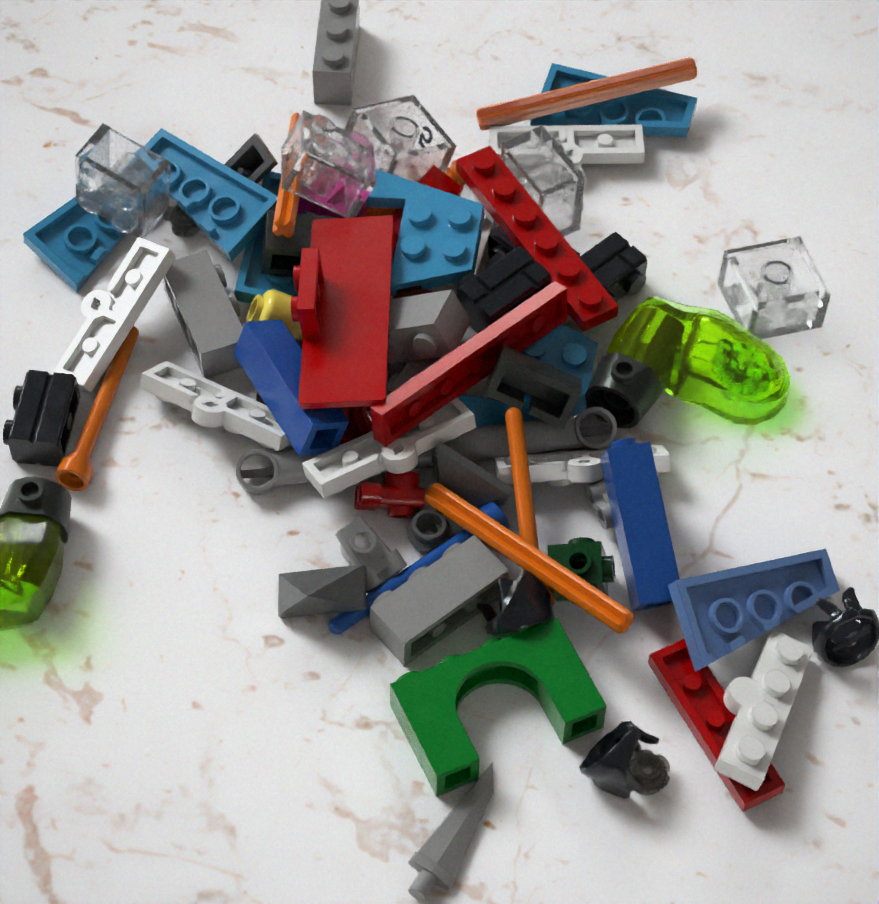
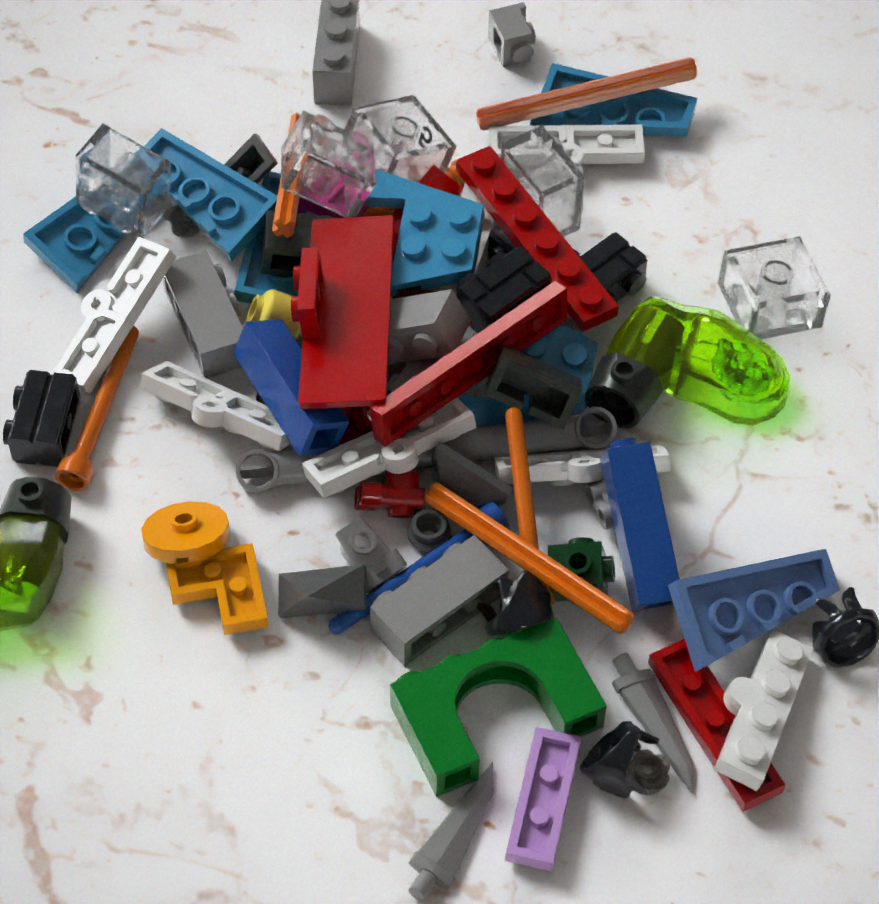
none -> light orange plate [141,501,230,564]
none -> light orange plate [166,543,269,635]
none -> light grey brick [488,2,536,67]
none -> lavender plate [505,727,581,872]
none -> light grey bar [612,653,693,793]

